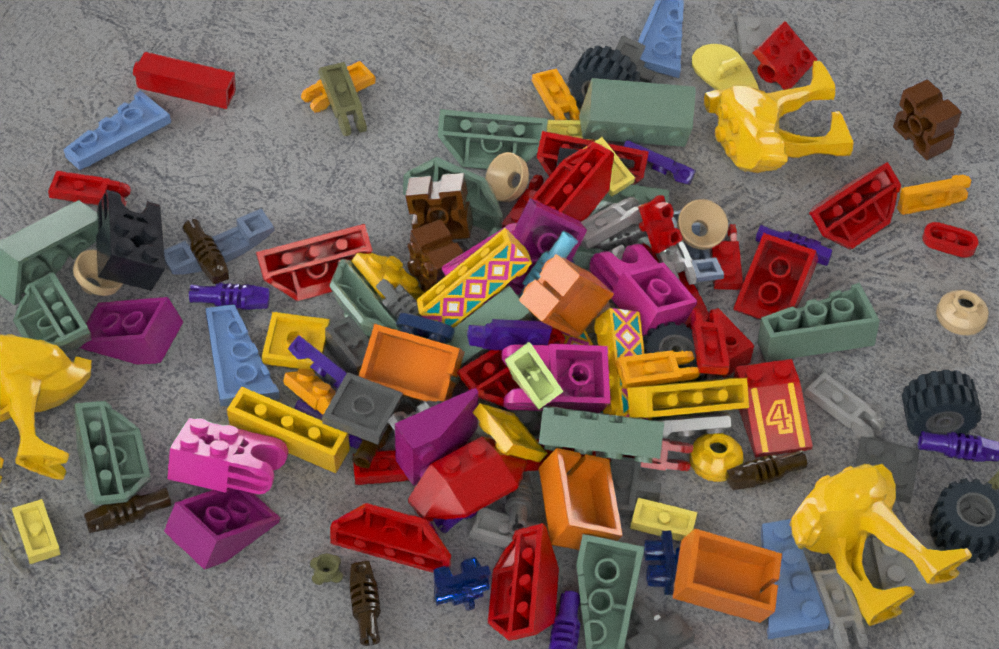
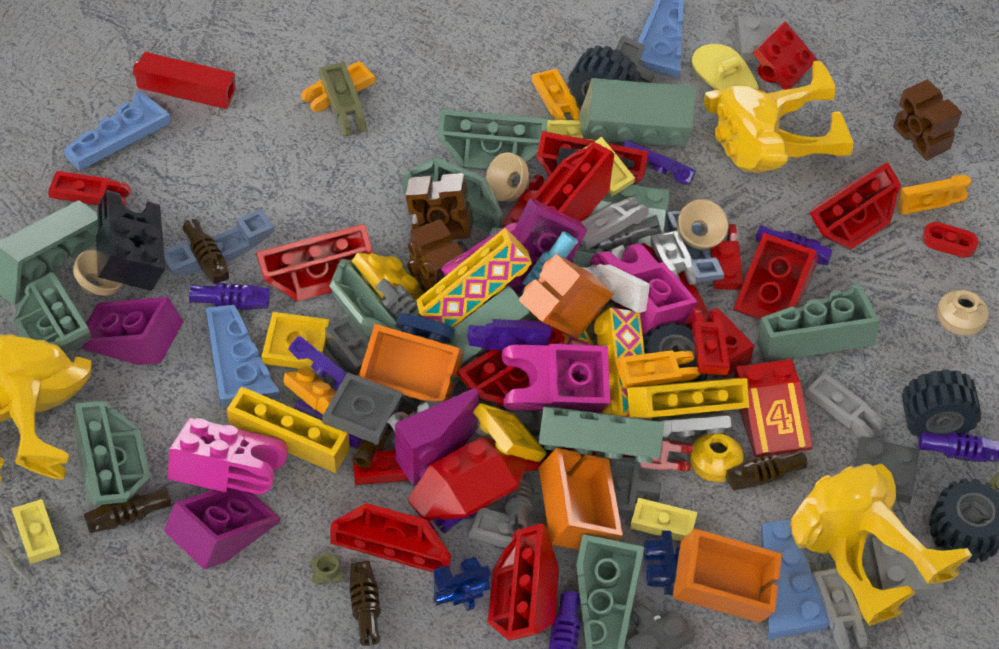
yellowish green slope [505,342,564,409] -> none
red hips [638,195,683,253] -> none
none -> white hinge [582,264,650,313]

